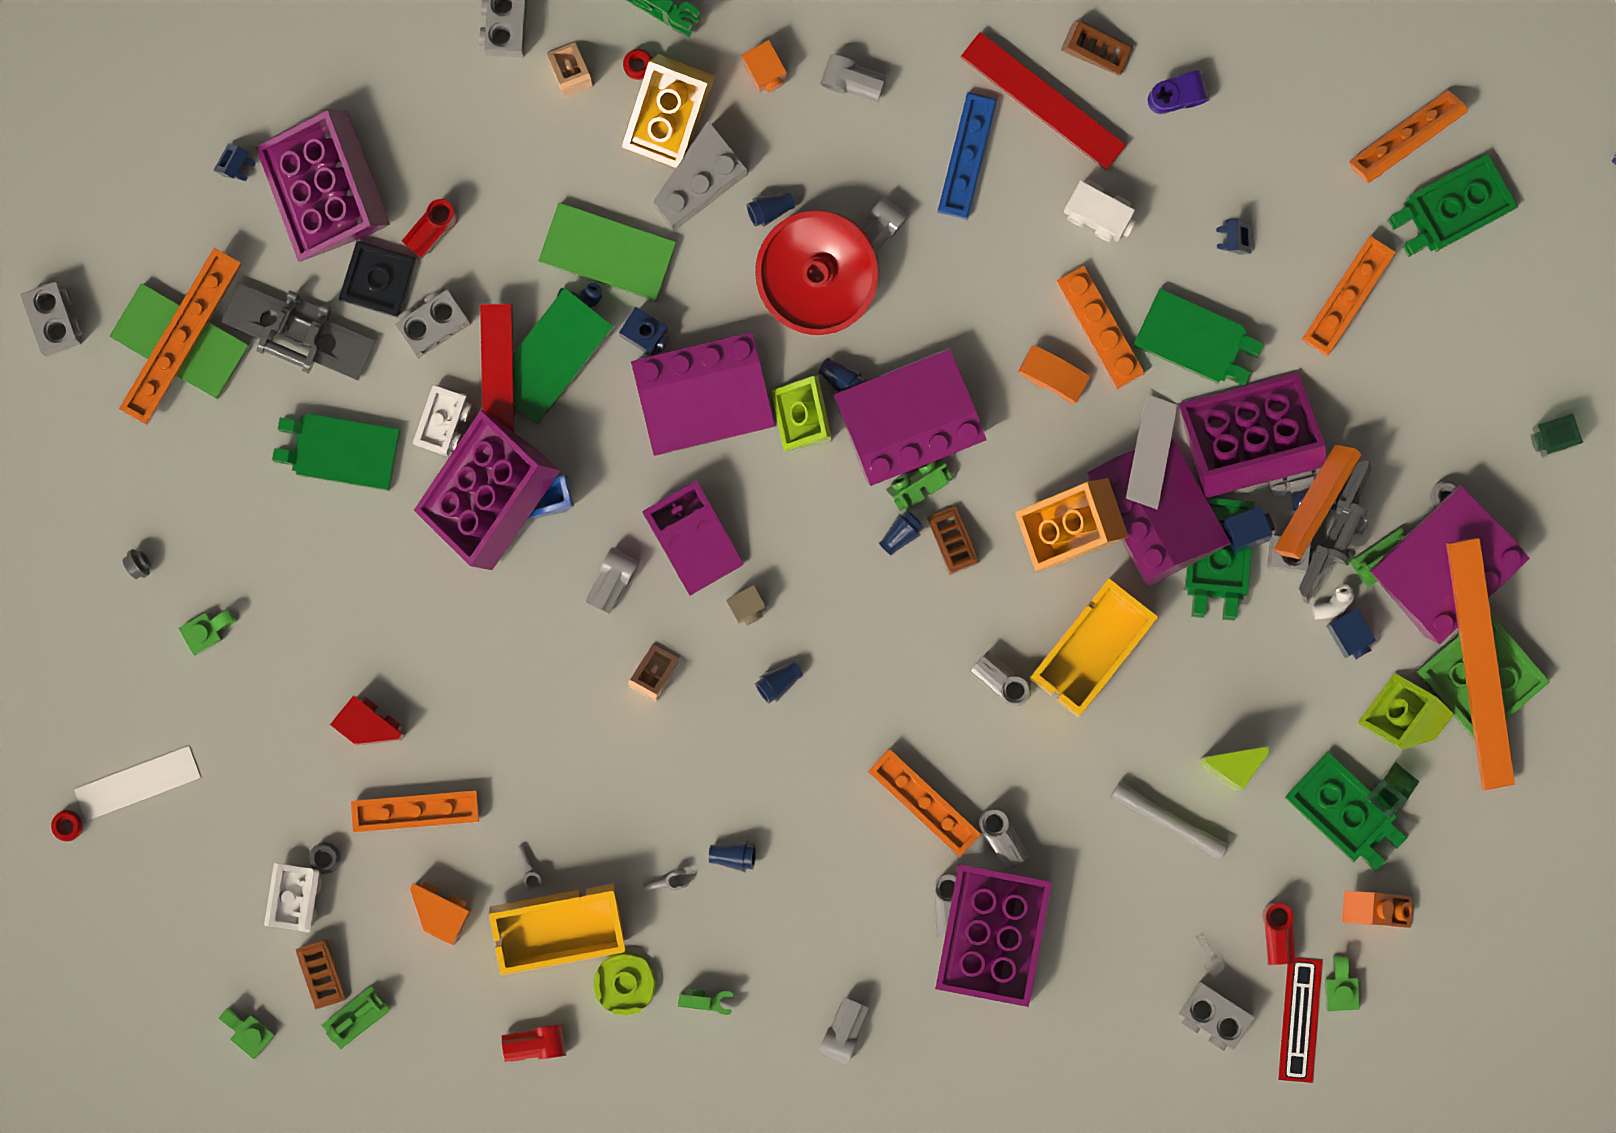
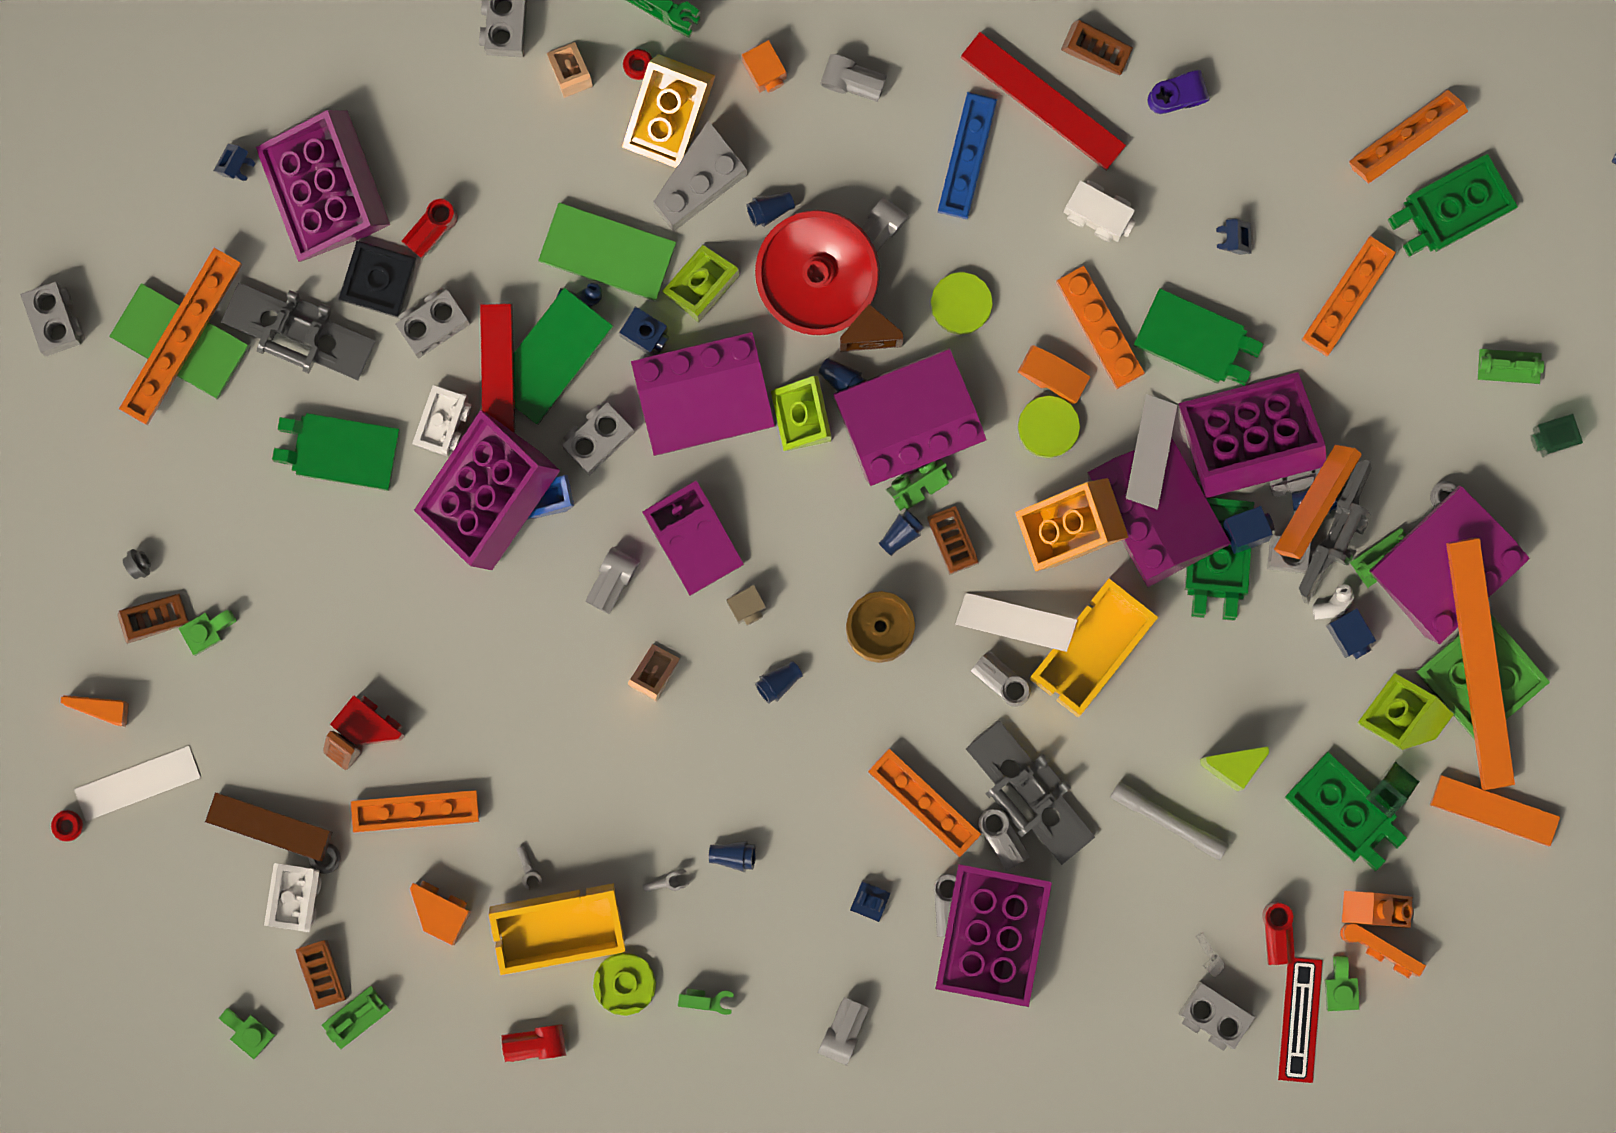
none -> orange slope [60,695,129,727]
none -> dark orange slope [118,593,188,644]
none -> reddish brown tile [205,792,333,862]
none -> dark orange slope [323,731,361,770]
none -> light grey brick [562,402,634,476]
none -> lime slope [662,244,739,323]
none -> reddish brown slope [840,304,903,352]
none -> pearl gold wheel [845,591,915,663]
none -> dark blue tile [850,881,891,922]
none -> lime tile [930,272,993,335]
none -> white sticker [955,593,1077,652]
none -> dark grey piece [966,721,1095,865]
none -> lime tile [1017,396,1080,459]
none -> orange plate [1340,924,1426,979]
none -> orange tile [1430,775,1560,847]
none -> bright green hinge [1478,349,1544,384]

